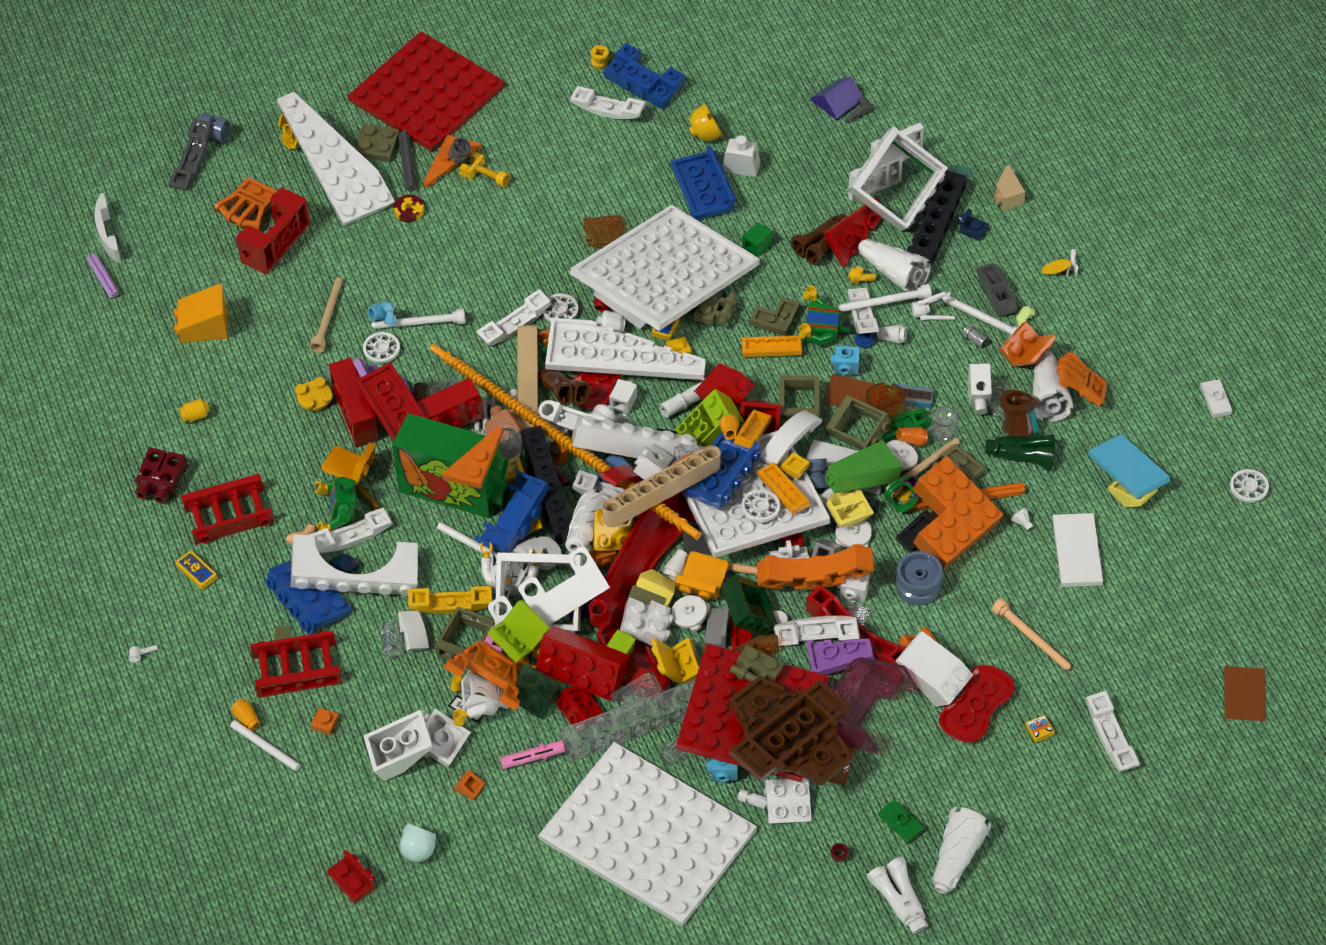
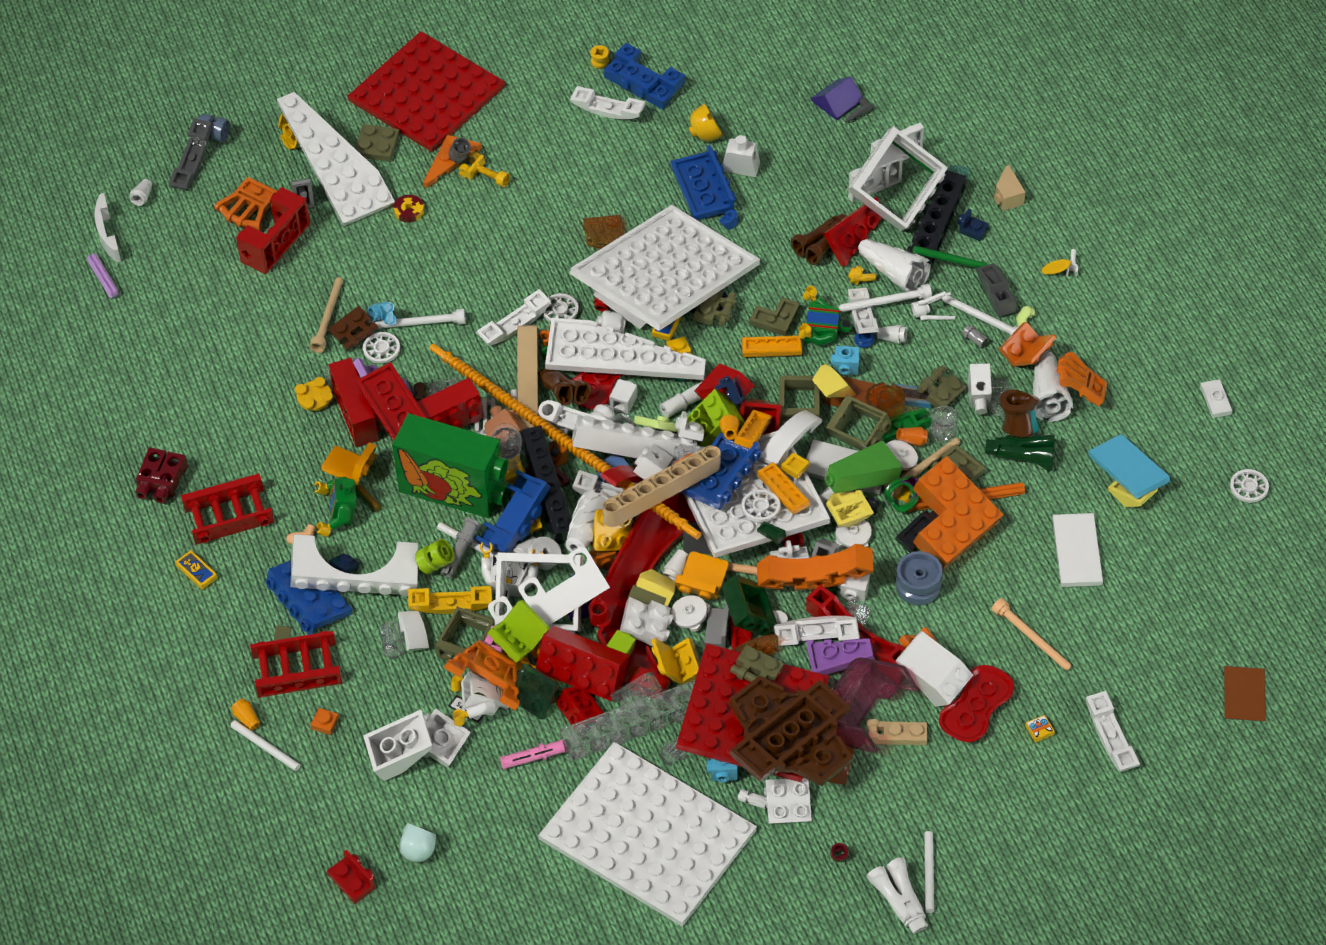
white hand [129,645,158,663] -> none
light orange slope [174,284,228,343] -> none
yellow brick [178,398,210,423] -> none
white slope [310,508,392,553] -> none
dark grey axle [398,130,416,192] -> none
orange wing [442,426,503,489] -> none
orange slope [453,770,486,800] -> none
green brick [742,222,772,257] -> none
sand blue wheel [806,458,829,488] -> none
green plate [878,800,924,844] -> none
white cone [932,807,992,894] -> none
white rock [1011,508,1033,531] -> none
none -> white cone [130,179,152,206]
none -> light grey slope [291,177,315,208]
none -> reddish brown plate [328,306,379,351]
none -> lime wheel [415,539,454,574]
none -> light grey pin [440,517,482,579]
none -> yellowish green plate [634,416,678,432]
none -> white bracket [675,411,704,441]
none -> dark blue bracket [714,376,745,405]
none -> blue piece [719,209,738,230]
none -> dark green piece [757,521,786,544]
none -> light yellow slope [812,364,856,398]
none -> tan plate [867,719,927,745]
none -> green bar [913,246,987,268]
none -> olive plate [917,365,967,412]
none -> white bar [924,831,934,913]

